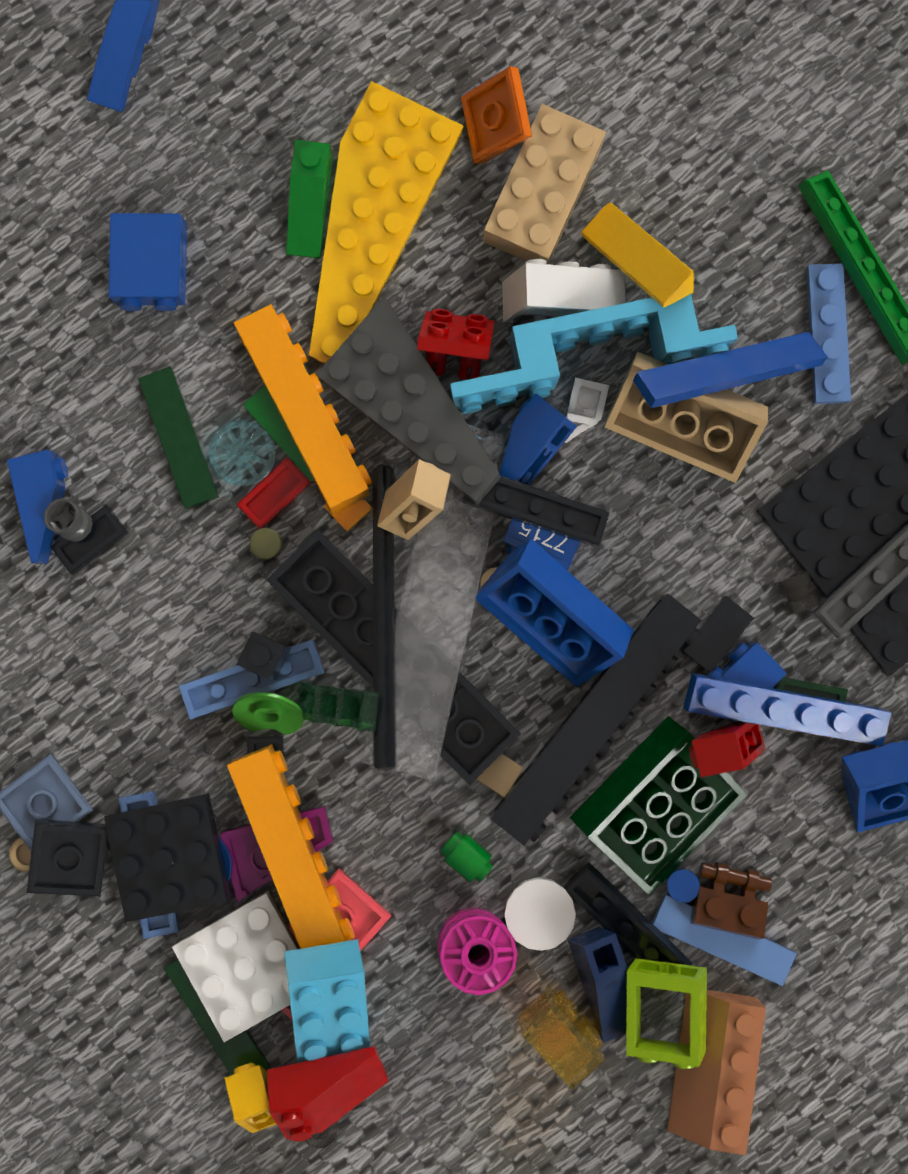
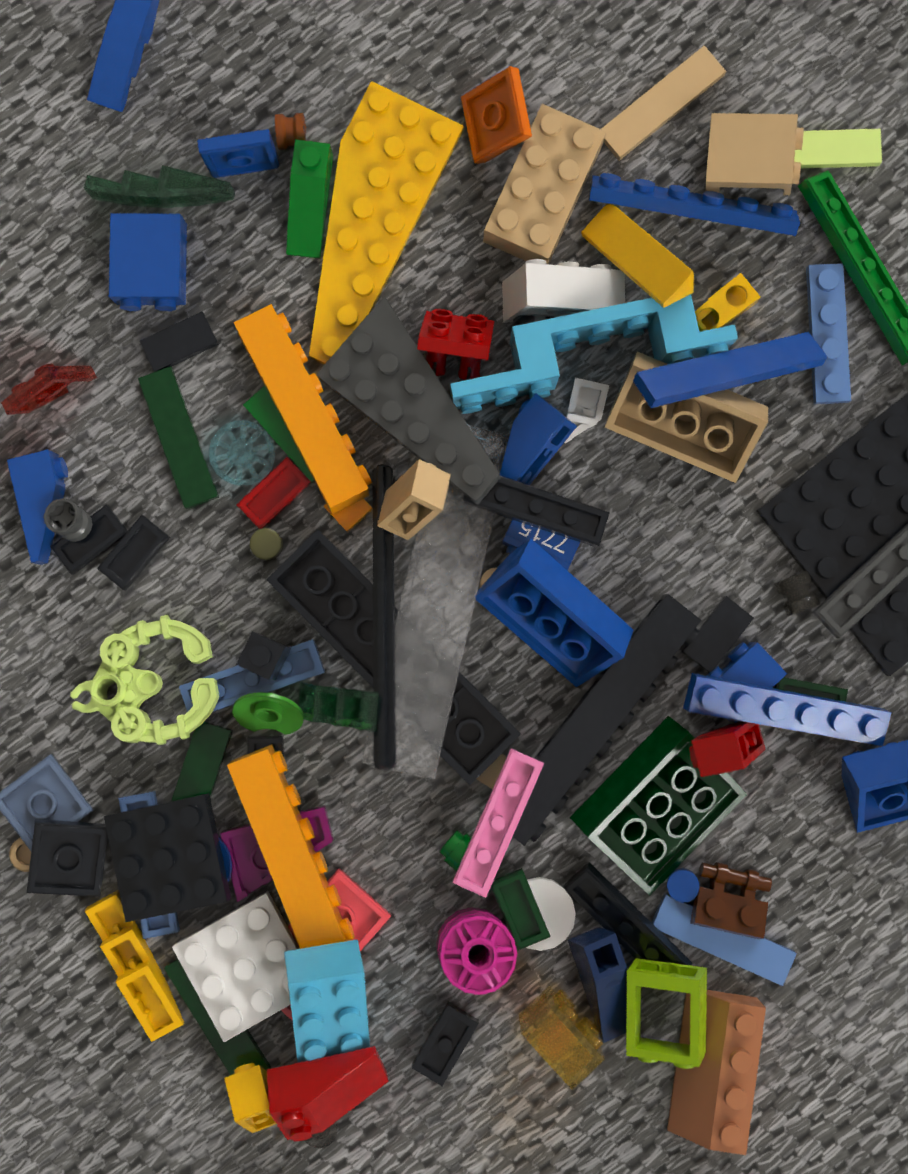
none -> clear red wing [1,363,97,415]
none -> yellowish green piece [70,615,220,745]
none -> clear green slope [84,165,235,208]
none -> yellow slope [85,890,184,1042]
none -> black tile [97,515,170,591]
none -> black tile [140,311,219,372]
none -> dark green tile [171,721,233,801]
none -> blue tile [197,129,280,178]
none -> dark orange wheel [275,113,306,150]
none -> black plate [411,1001,479,1086]
none -> bright pink tile [452,748,544,898]
none -> dark green tile [491,868,551,951]
none -> blue plate [589,173,800,236]
none -> tan tile [601,45,726,161]
none -> yellow leg [695,273,761,332]
none -> tan panel [706,113,804,195]
none -> yellowish green tile [794,129,882,169]

